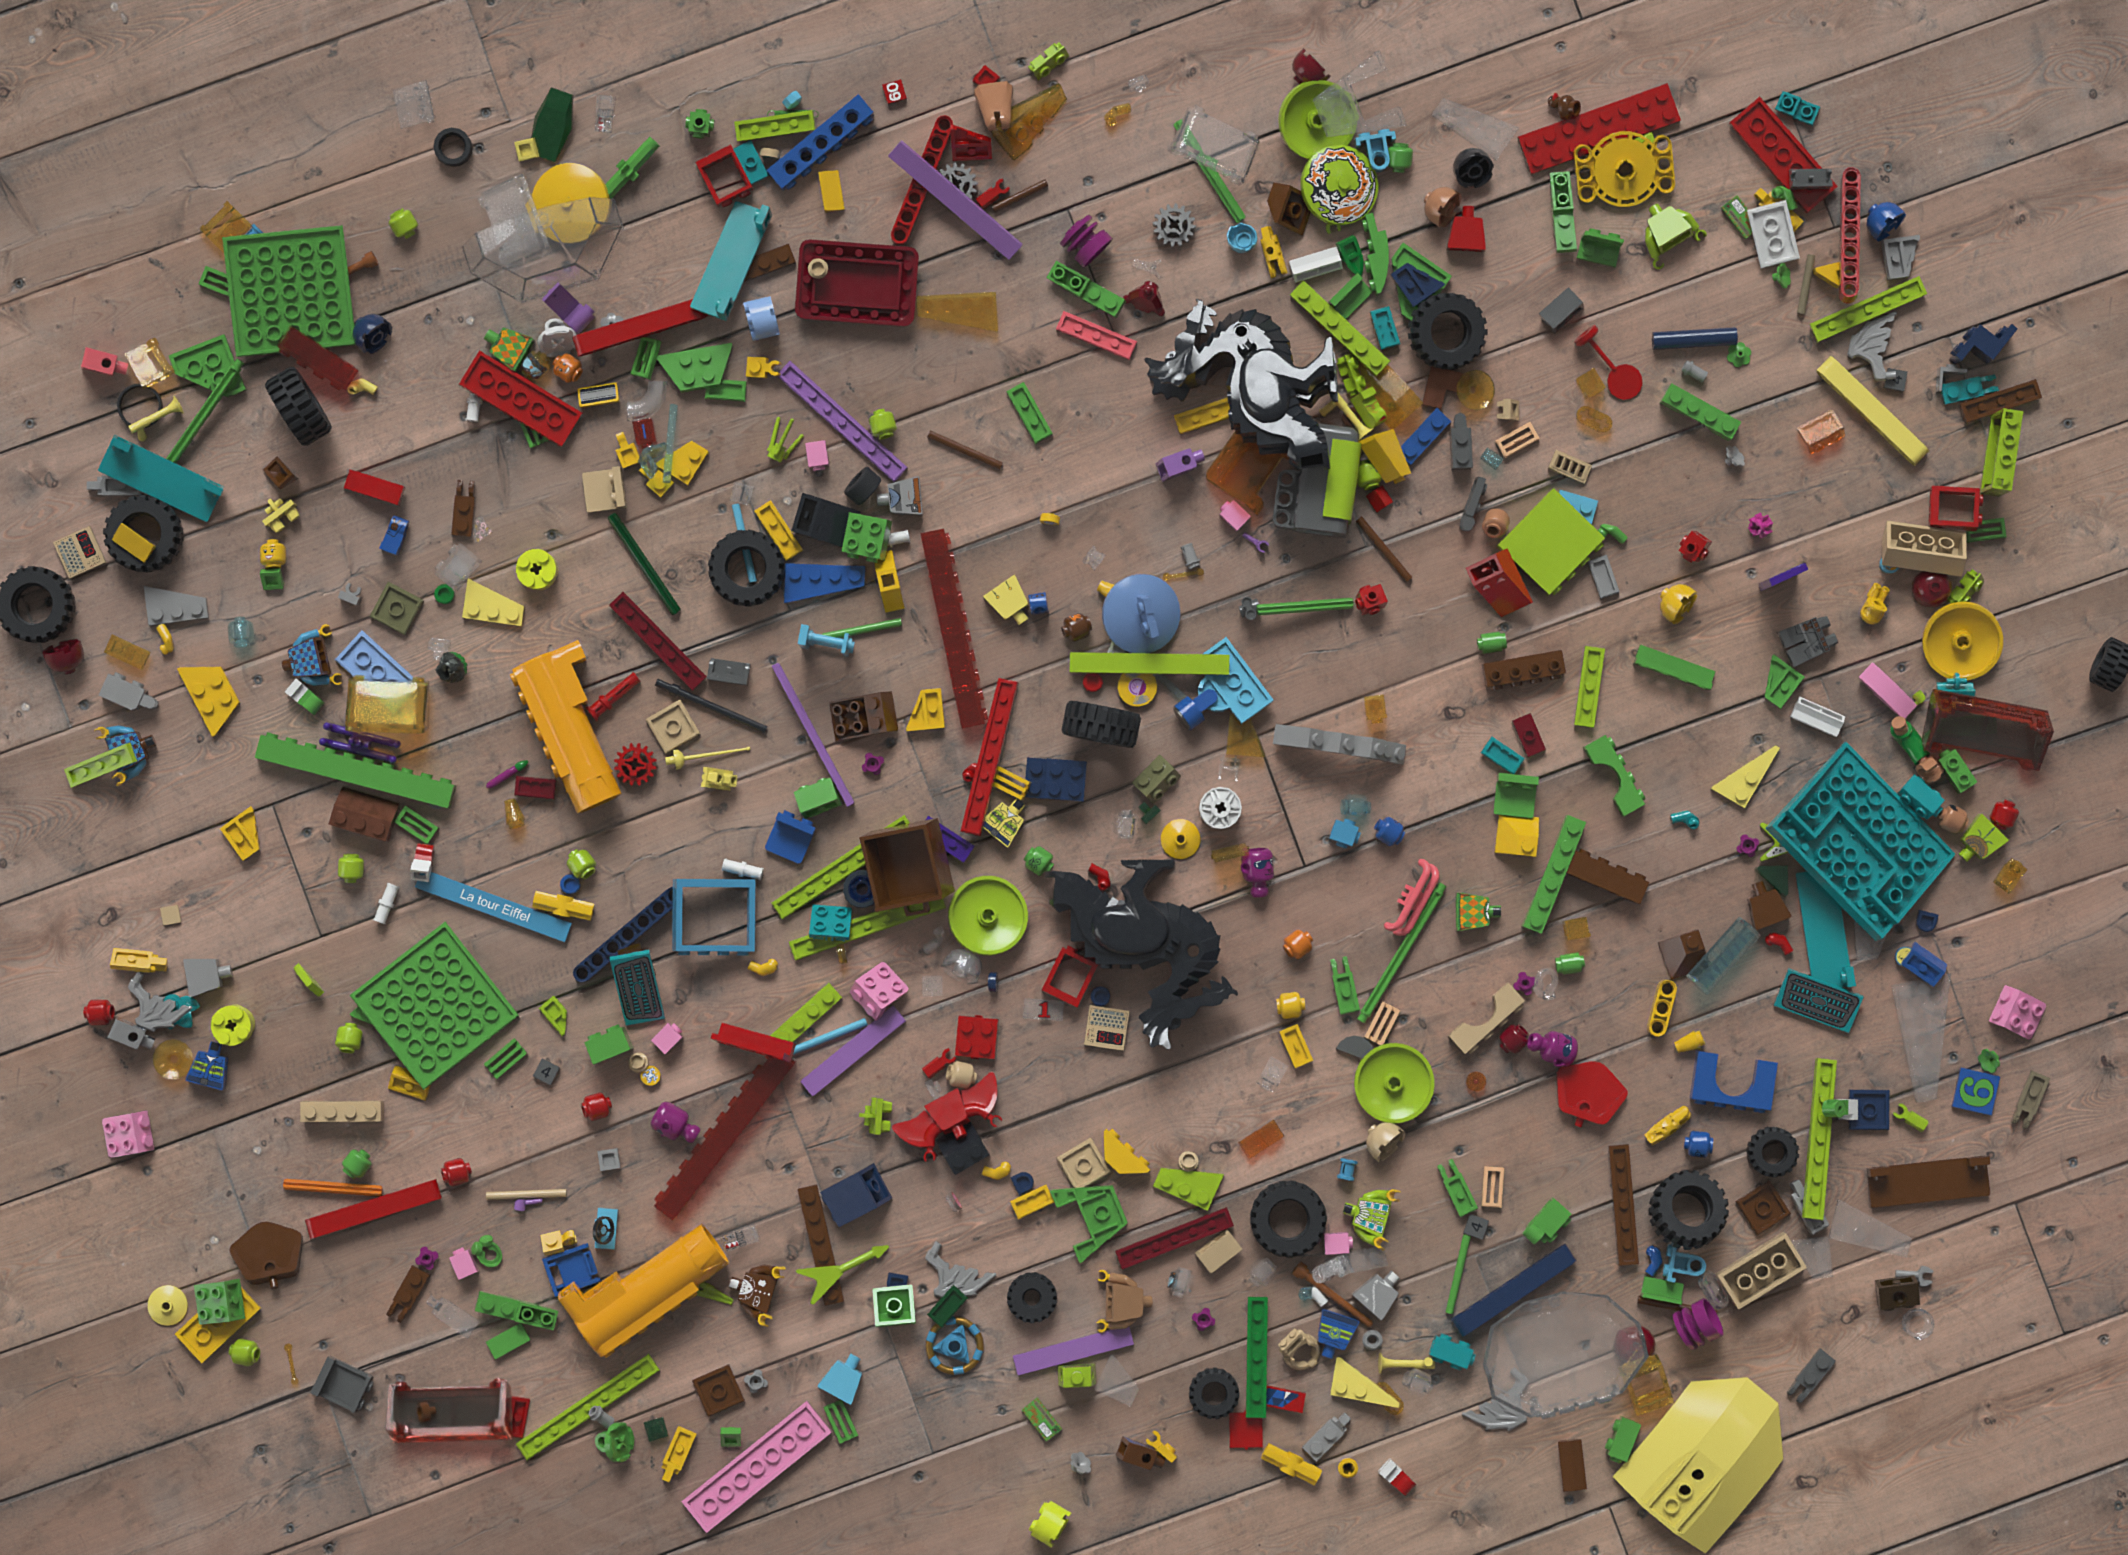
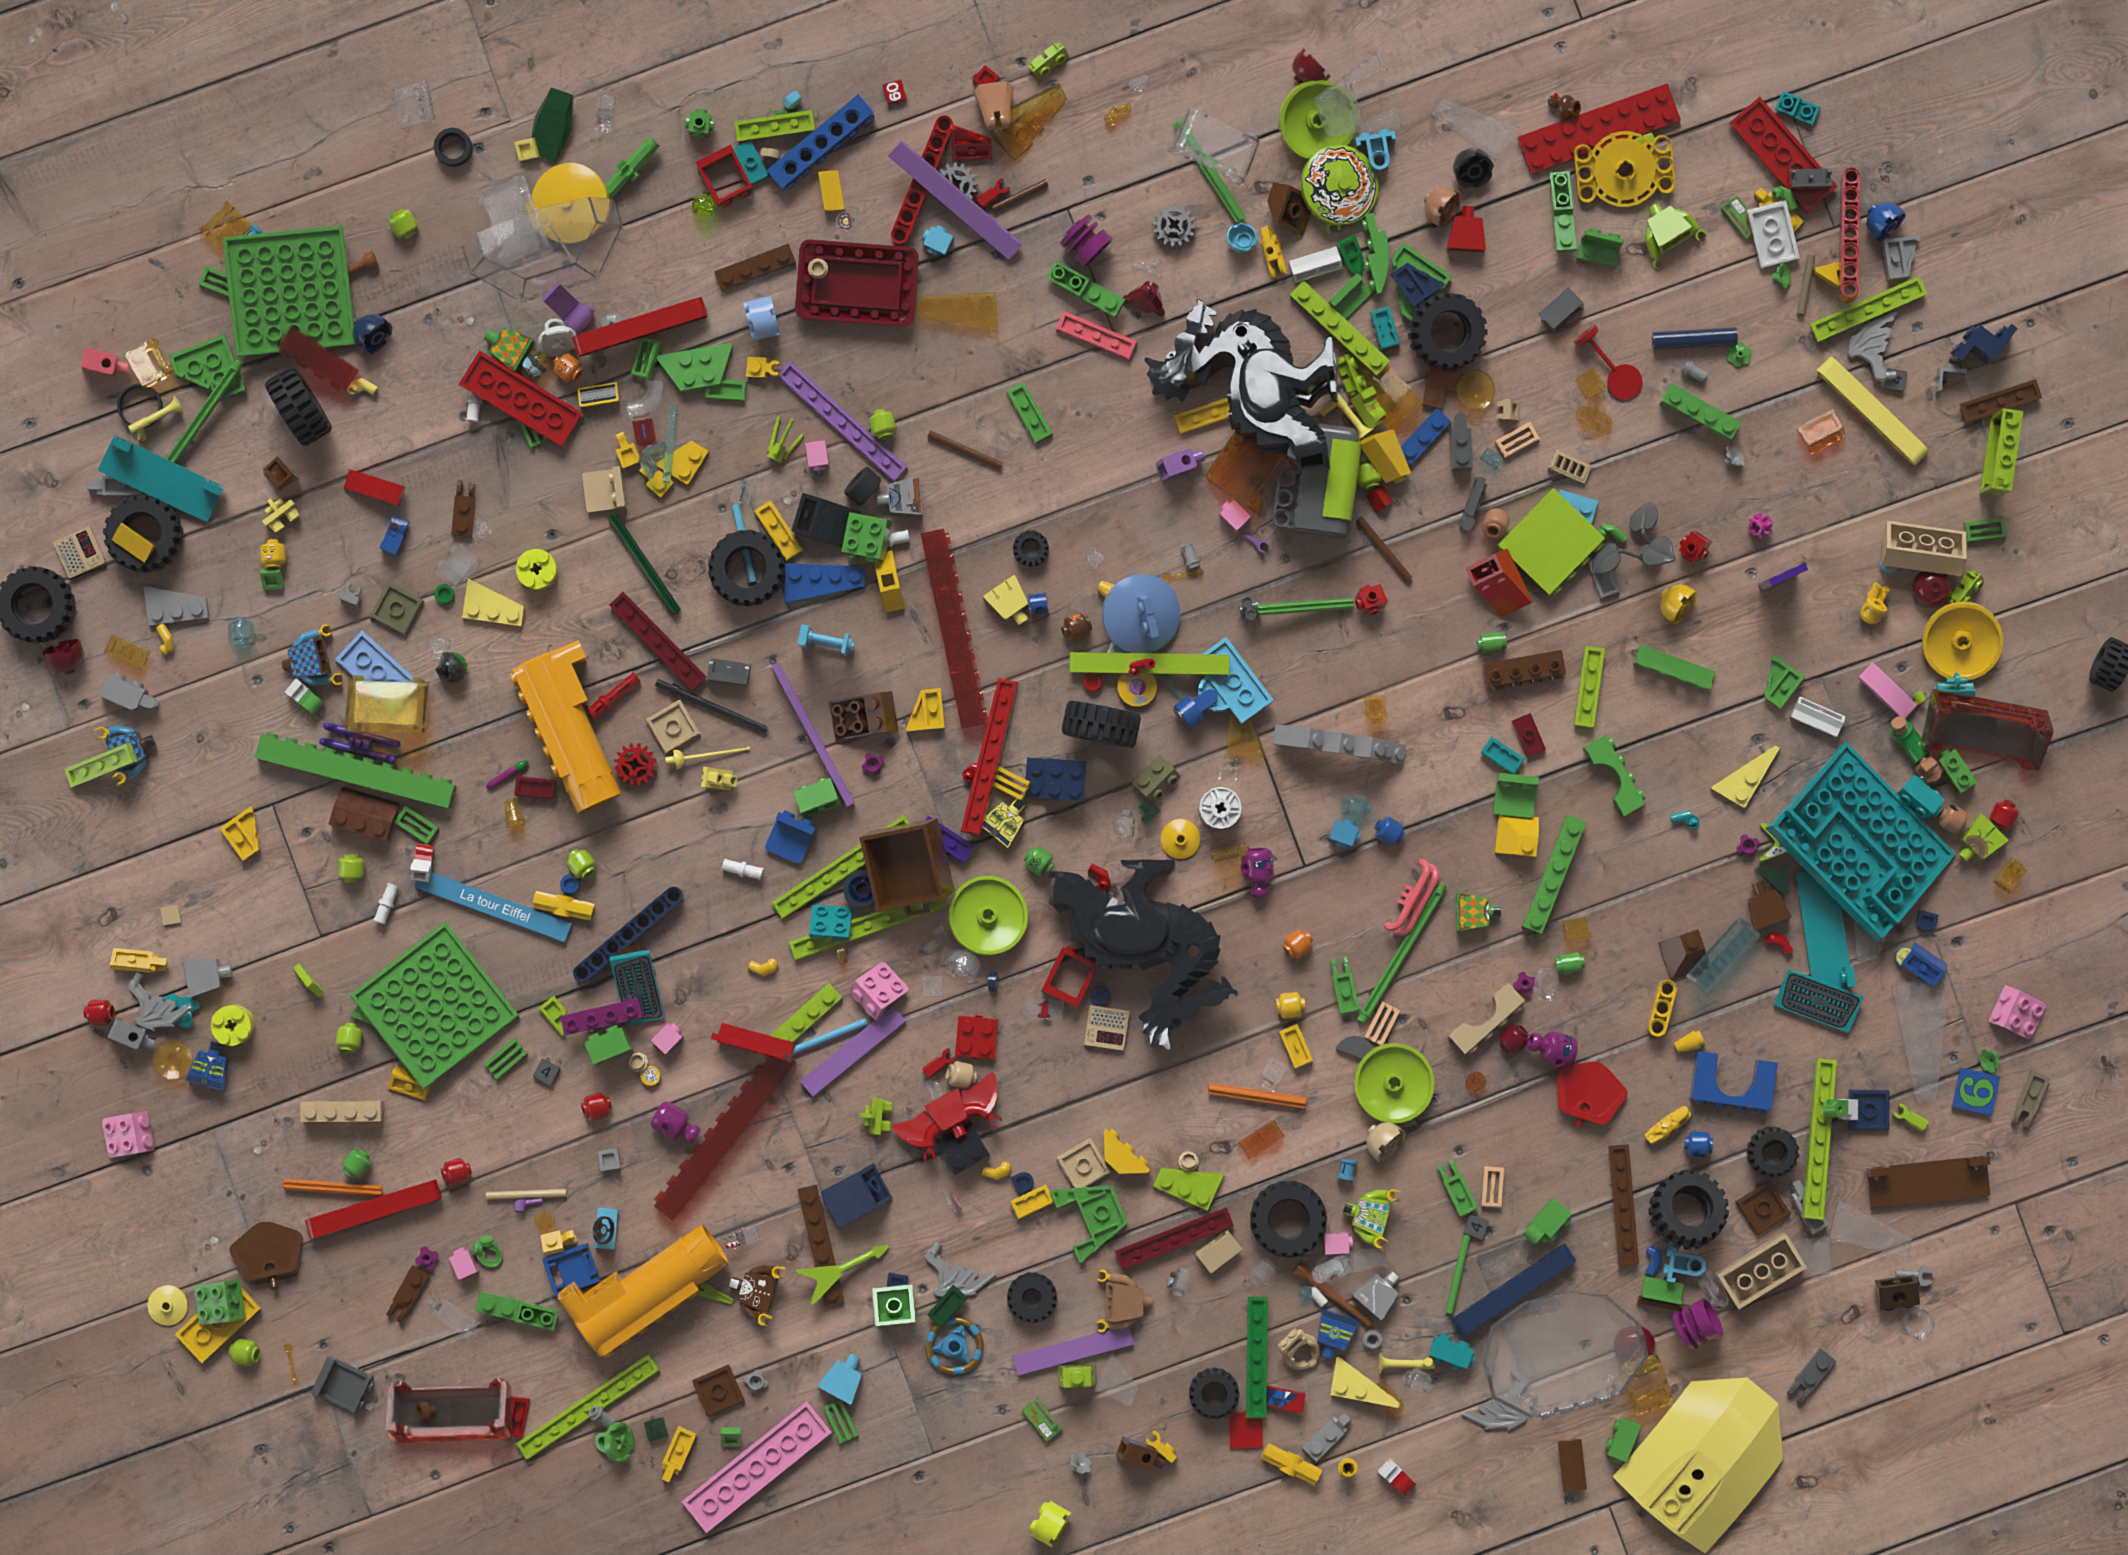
yellow wing [177,667,240,737] -> none
bright green tile [486,1323,531,1359] -> none
dark azure window [672,879,755,956] -> none
teal bracket [690,201,772,321] -> none
bright green bar [822,618,902,638] -> none
yellow tile [1040,513,1060,526] -> none
magenta plate [1192,1308,1215,1331] -> none
bright green head [1388,143,1413,173] -> none
reddish brown brick [1566,849,1650,904] -> none
dark grey hips [1777,616,1839,668] -> none
red window [1928,486,1983,532] -> none
teal hinge [1941,374,1999,405] -> none
none -> clear yellow plate [535,1211,555,1231]
none -> magenta bracket [560,998,643,1035]
none -> clear neon green piece [692,194,716,218]
none -> clear tile [836,211,856,231]
none -> medium azure brick [922,225,954,256]
none -> black tyre [1013,530,1049,567]
none -> red arm [1128,659,1156,676]
none -> orange axle [1208,1083,1307,1109]
none -> dark grey plant [1592,502,1676,575]

